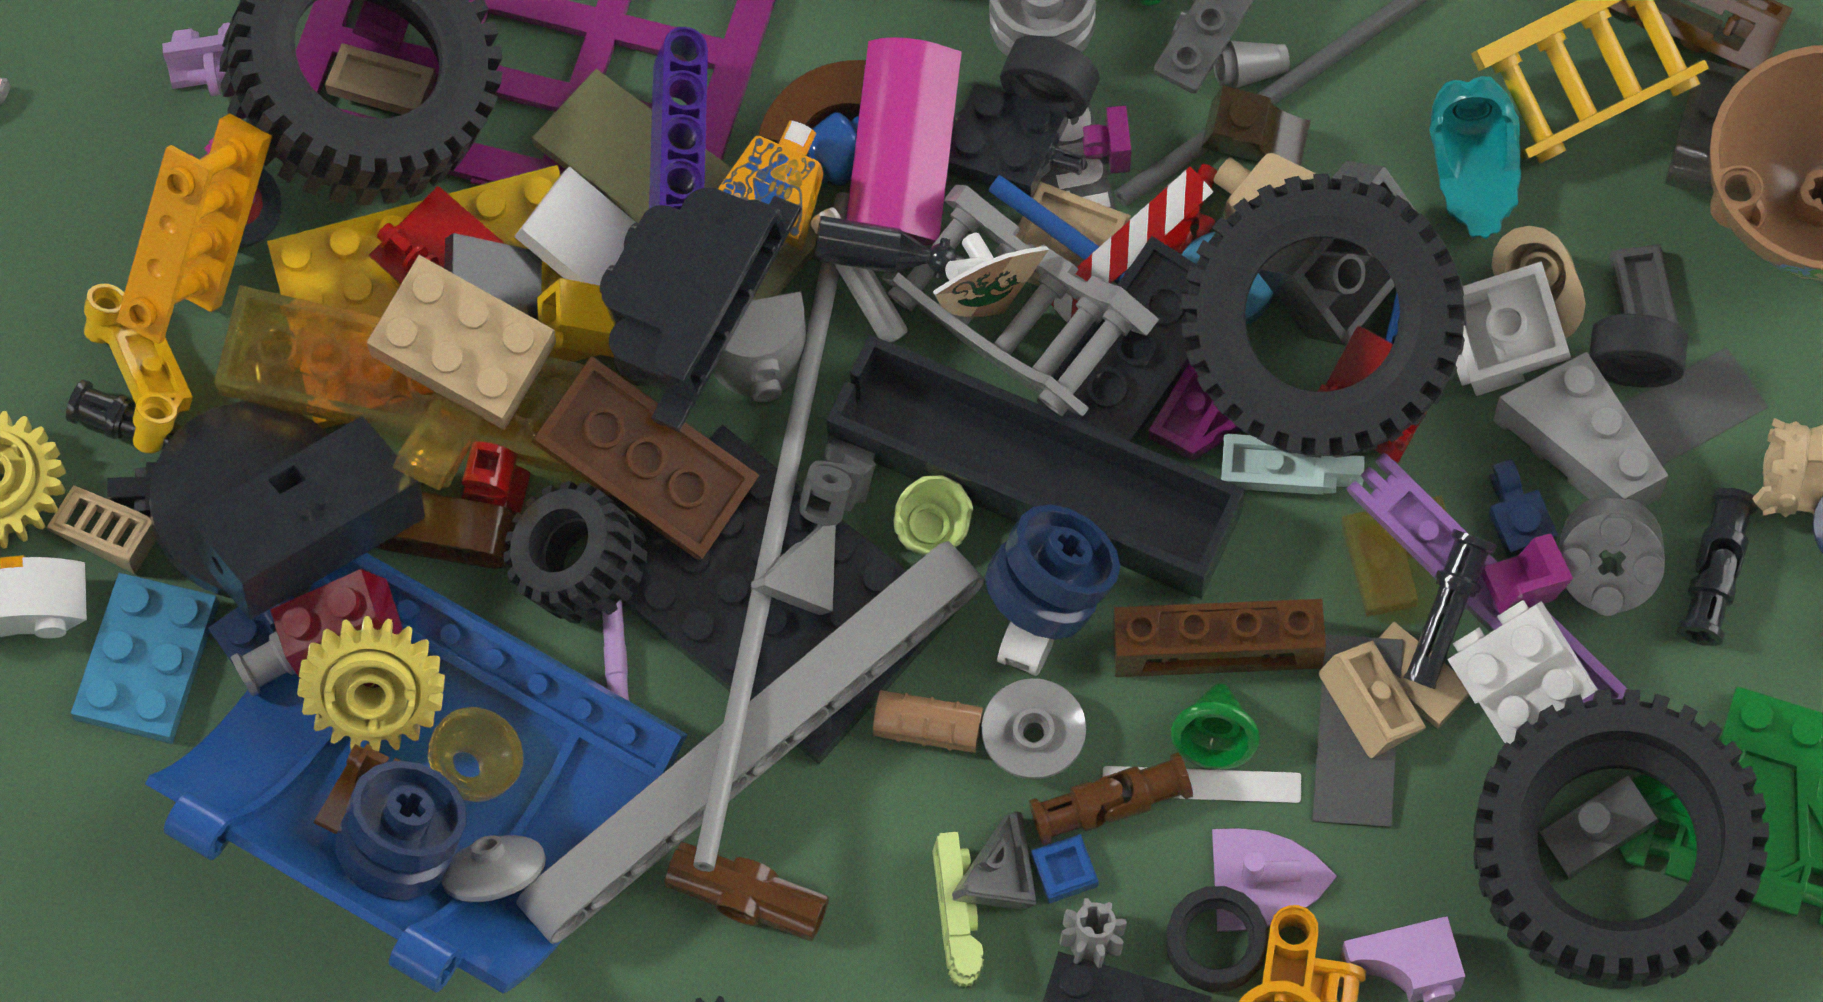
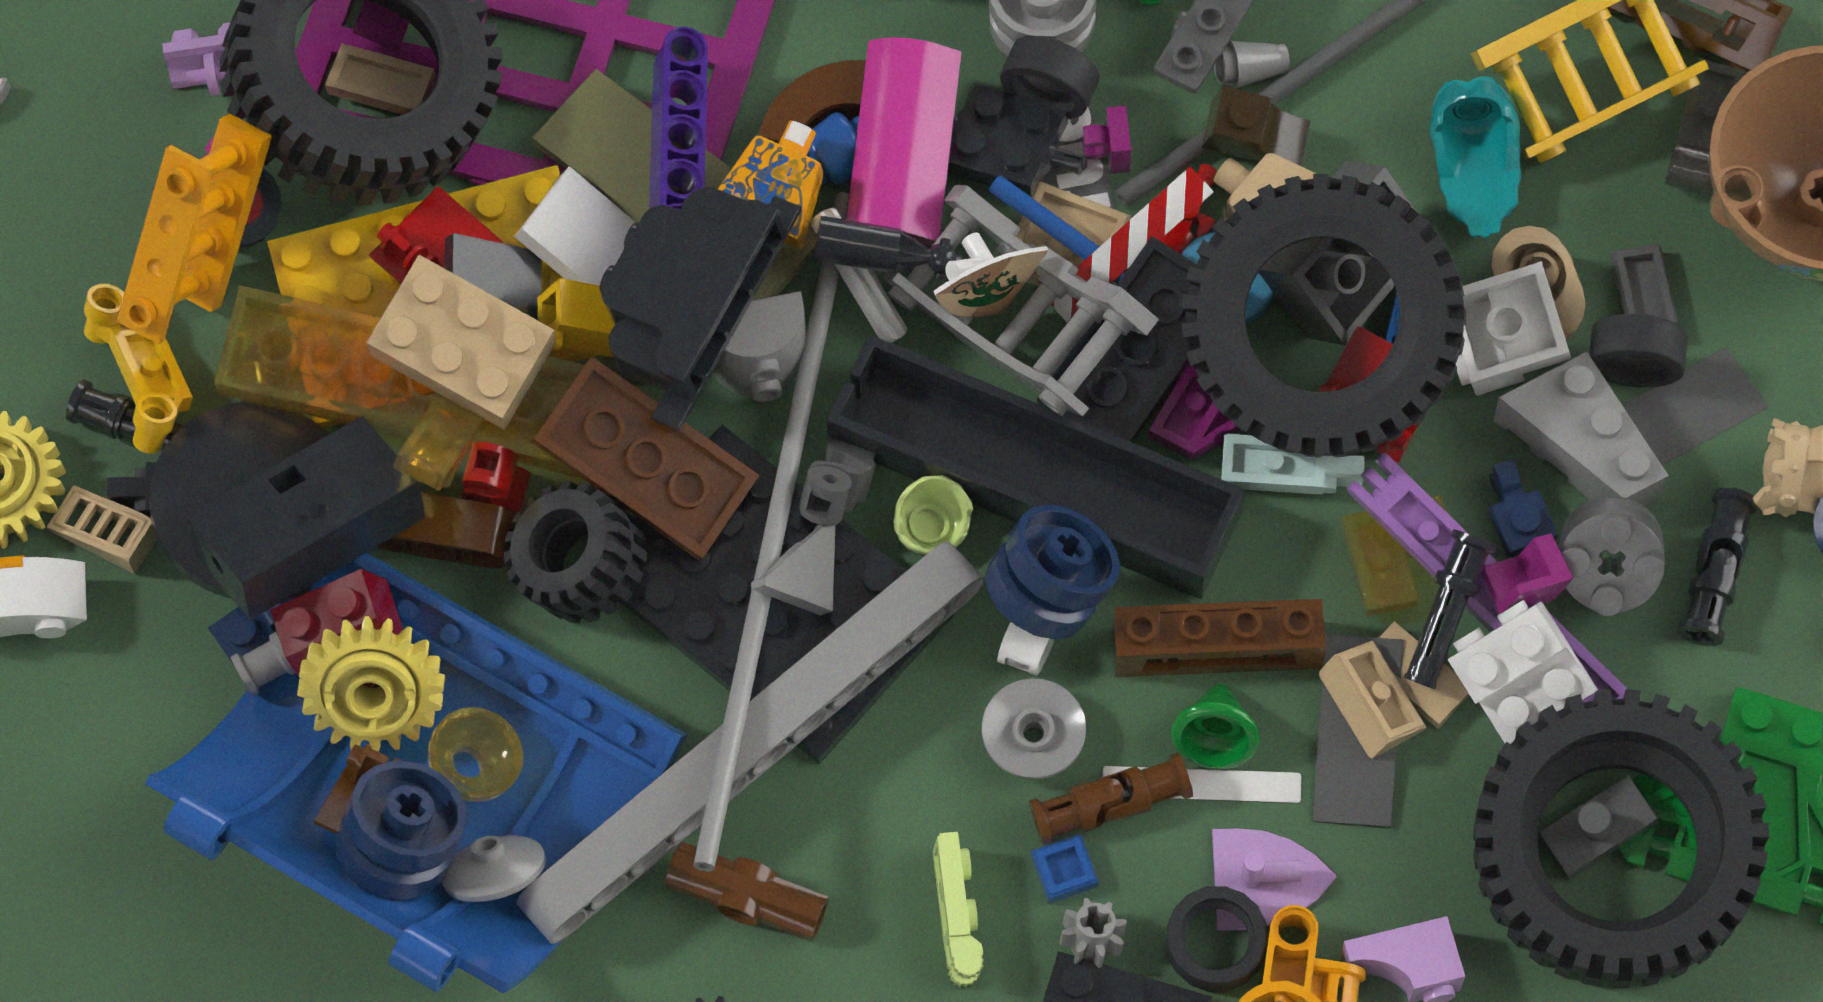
dark azure plate [70,573,219,744] -> none
lavender piece [602,599,629,701] -> none
medium nougat axle [873,690,984,753] -> none
dark grey tile [952,811,1037,910] -> none

